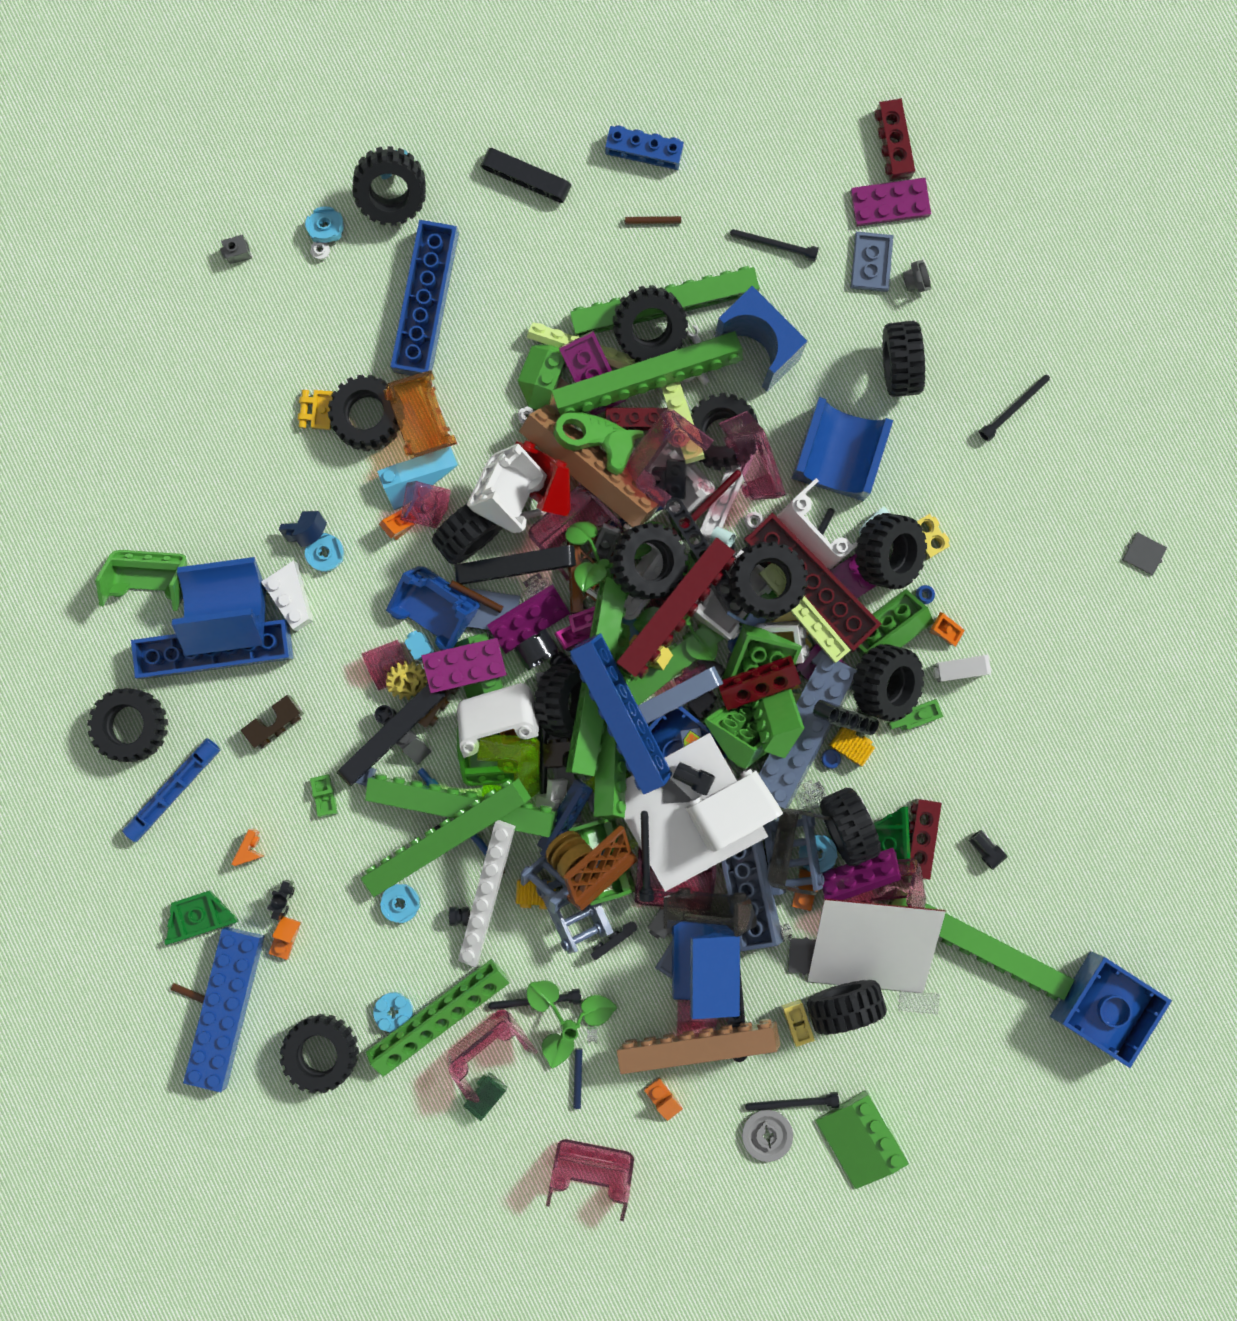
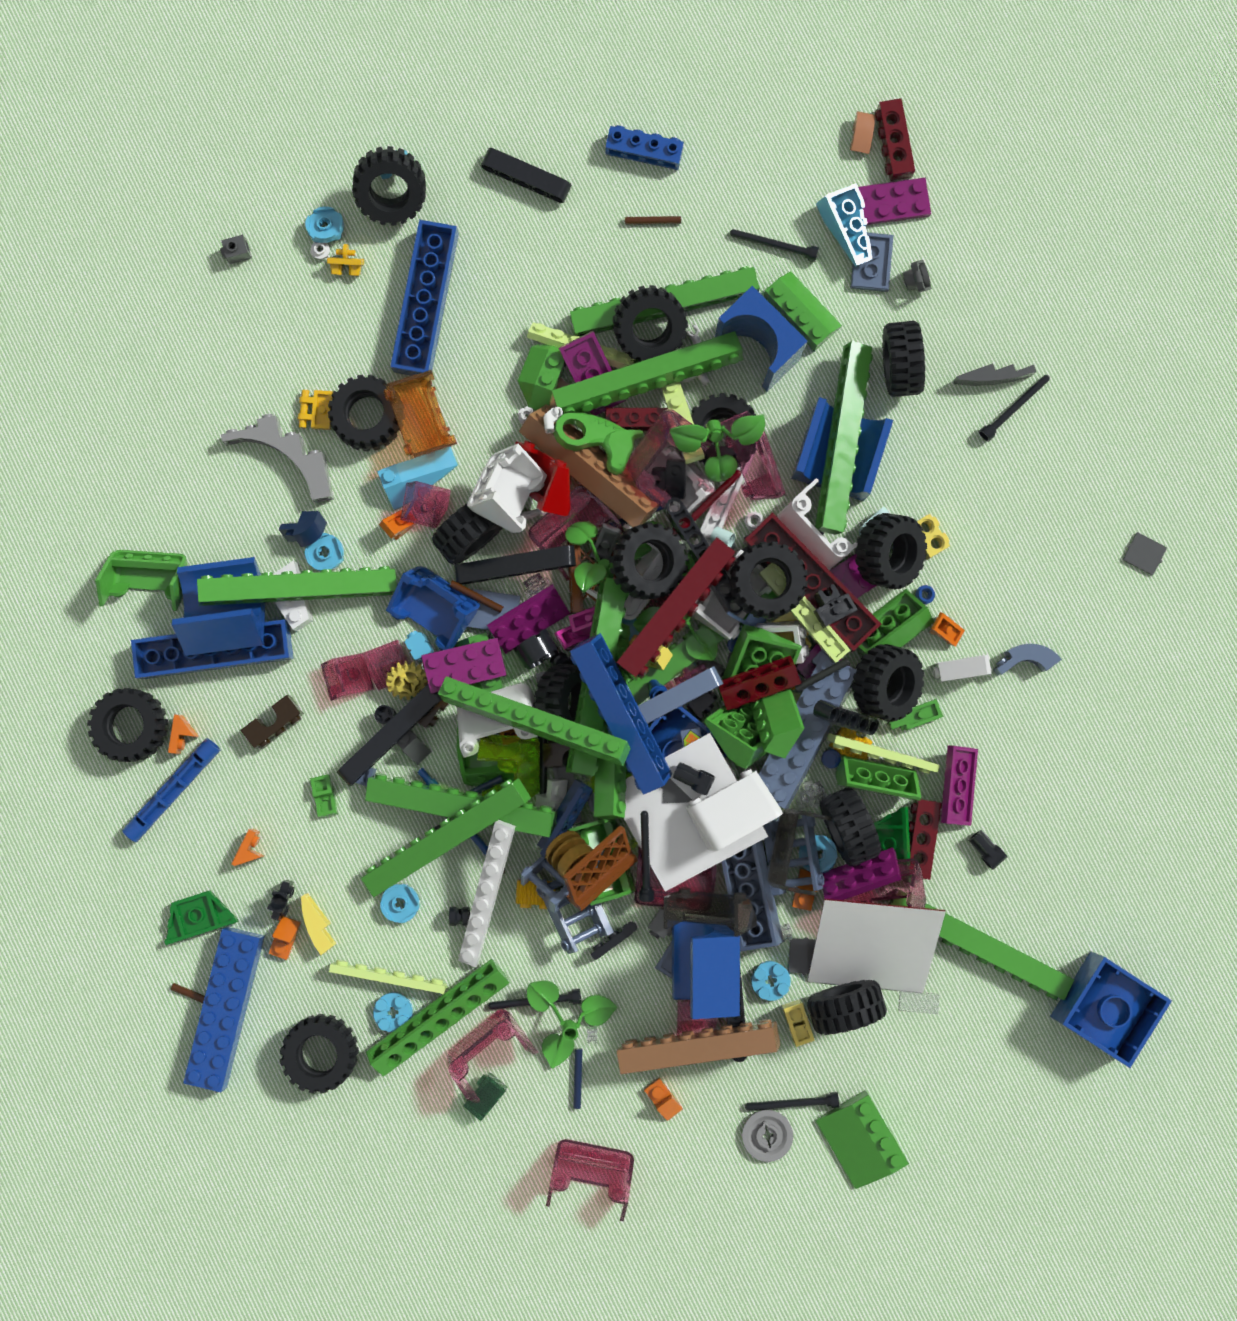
none -> orange slope [168,714,199,754]
none -> bright green brick [197,566,397,606]
none -> light grey arch [221,414,334,503]
none -> light yellow slope [301,893,337,955]
none -> clear pink slope [320,653,374,701]
none -> yellow hips [327,244,364,276]
none -> yellowish green plate [329,960,447,994]
none -> bright green brick [438,676,631,766]
none -> dark blue bar [464,775,505,795]
none -> white arm [543,407,563,434]
none -> blue cone [648,679,667,699]
none -> bright green plant [670,414,765,482]
none -> medium azure plate [751,961,791,1001]
none -> bright green slope [763,271,842,352]
none -> pearl dark grey bar [795,658,850,692]
none -> black plate [814,584,858,629]
none -> bright green brick [815,341,873,535]
none -> medium azure wedge [816,184,872,267]
none -> yellowish green plate [827,733,940,774]
none -> bright green slope [835,756,922,800]
none -> nougat slope [850,111,875,154]
none -> magenta plate [941,745,978,826]
none -> dark grey slope [953,363,1037,386]
none -> sand blue arch [993,644,1062,676]

